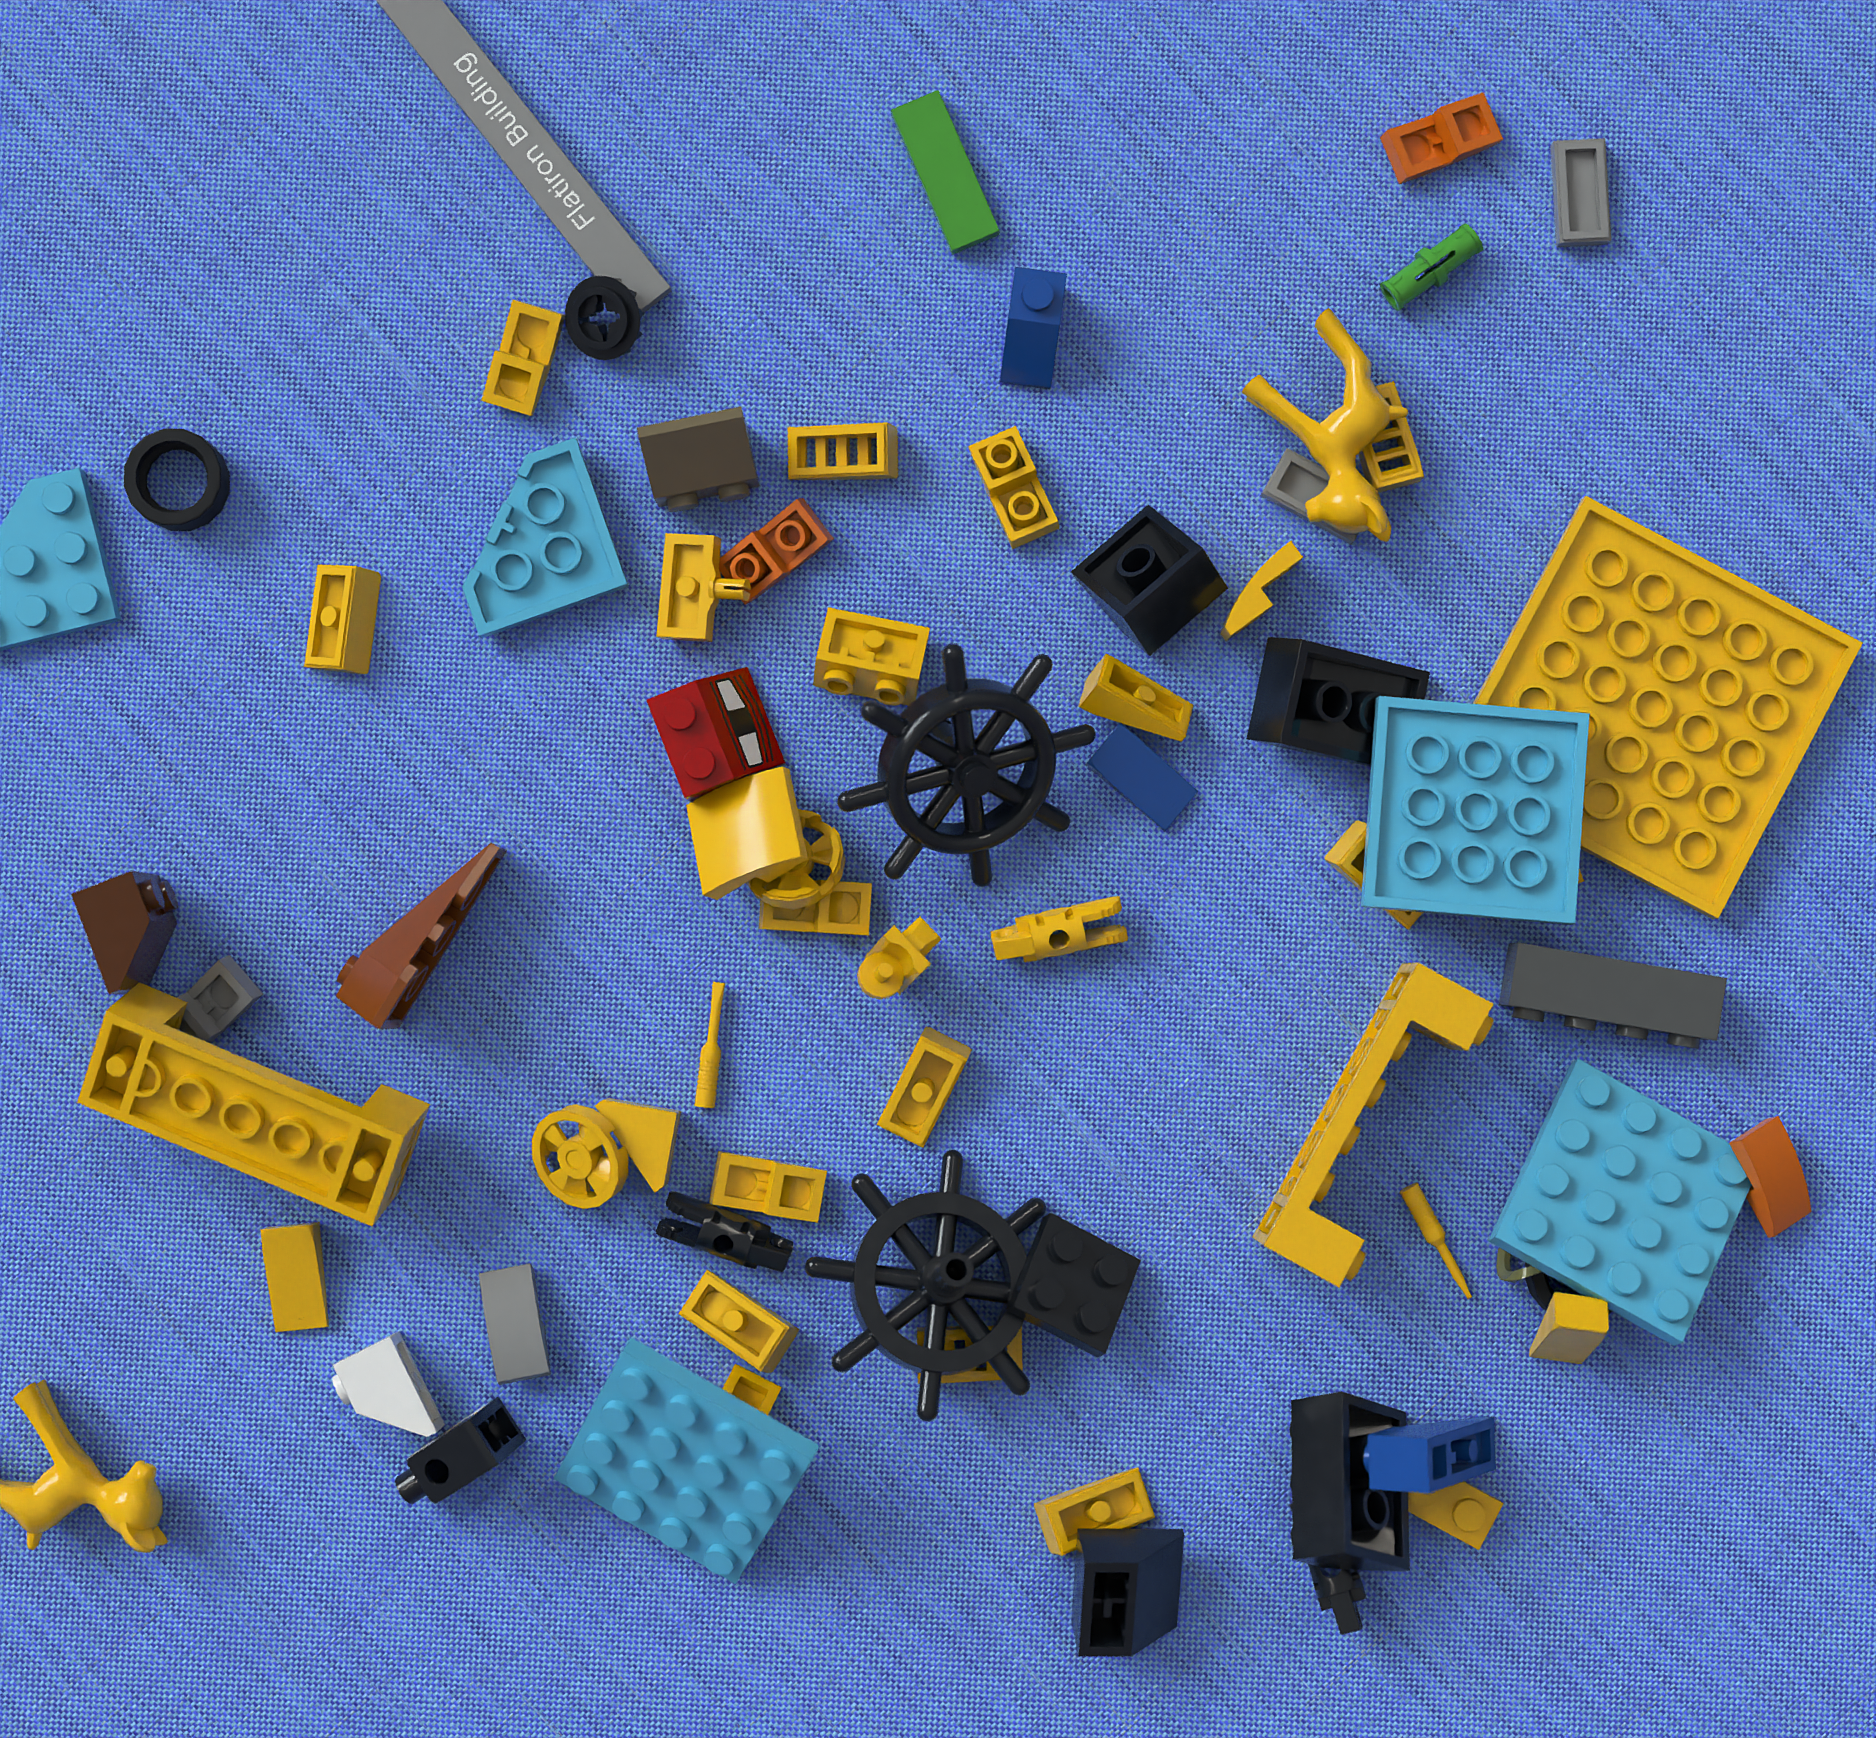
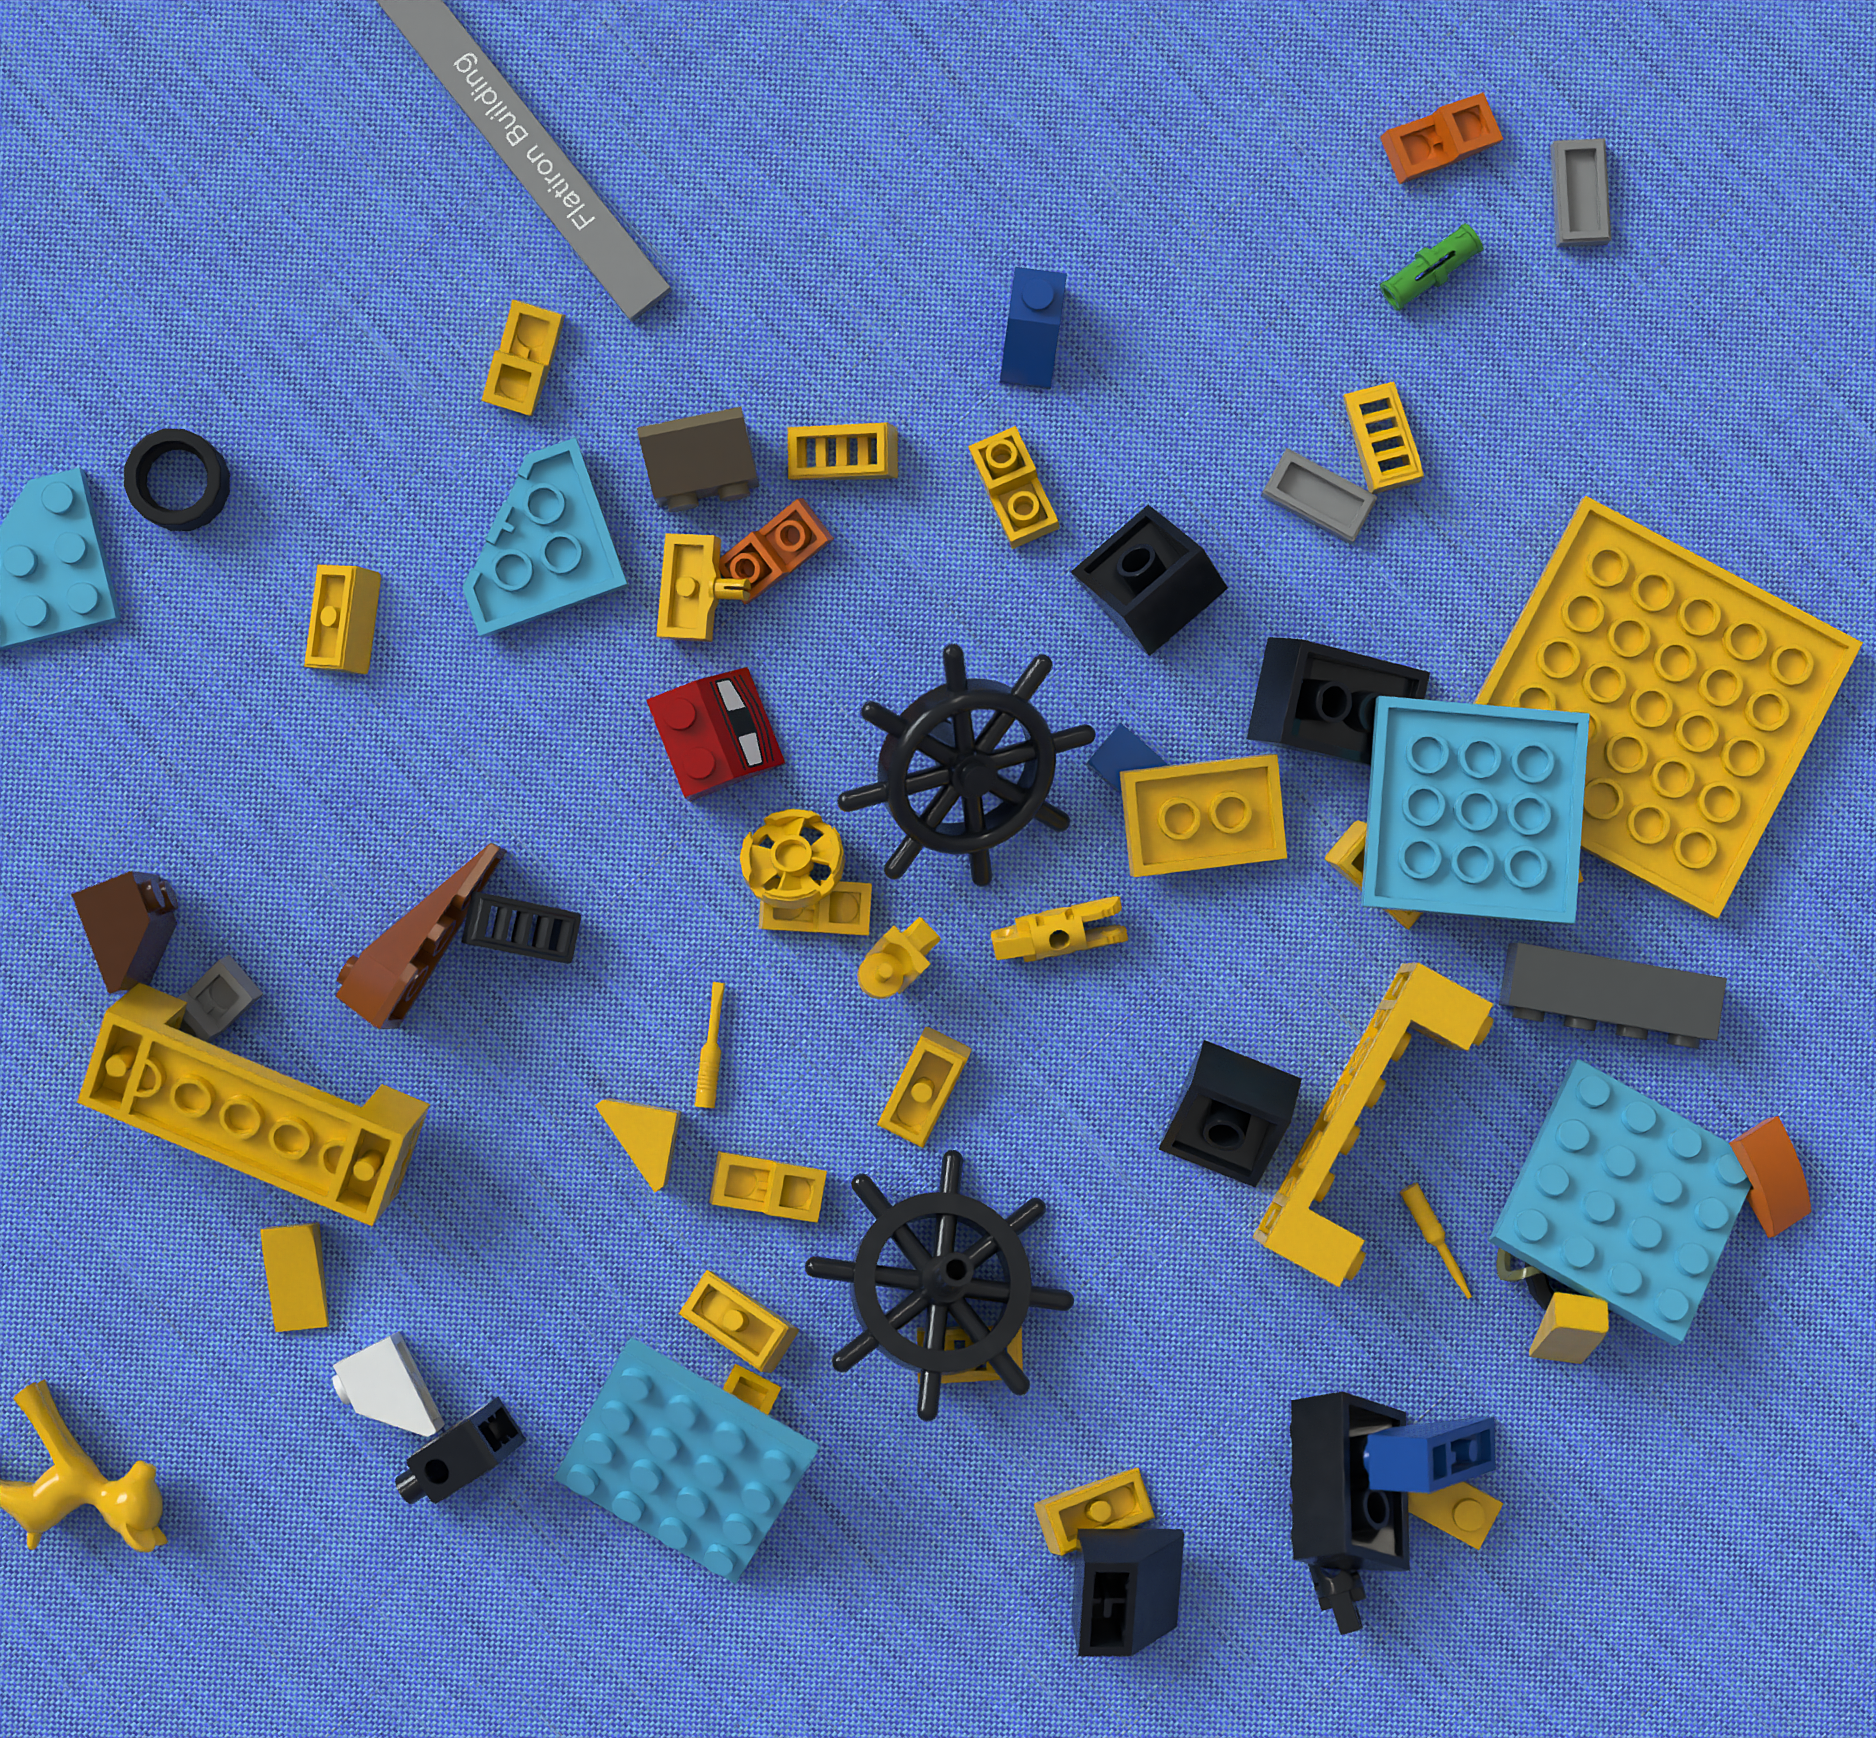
light grey slope [479,1263,551,1385] -> none
yellow piece [532,1104,628,1209] -> none
black gear [565,275,645,360] -> none
black hinge [656,1191,793,1272] -> none
yellow slope [686,766,808,900] -> none
yellow bracket [813,607,930,706] -> none
bright green tile [891,90,1000,255] -> none
black plate [1006,1213,1141,1357] -> none
yellow slope [1078,654,1193,742] -> none
yellow slope [1220,541,1303,641] -> none
yellow animal [1242,308,1408,542] -> none
none -> black slope [461,891,581,964]
none -> yellow plate [1120,753,1287,877]
none -> black slope [1159,1040,1302,1188]

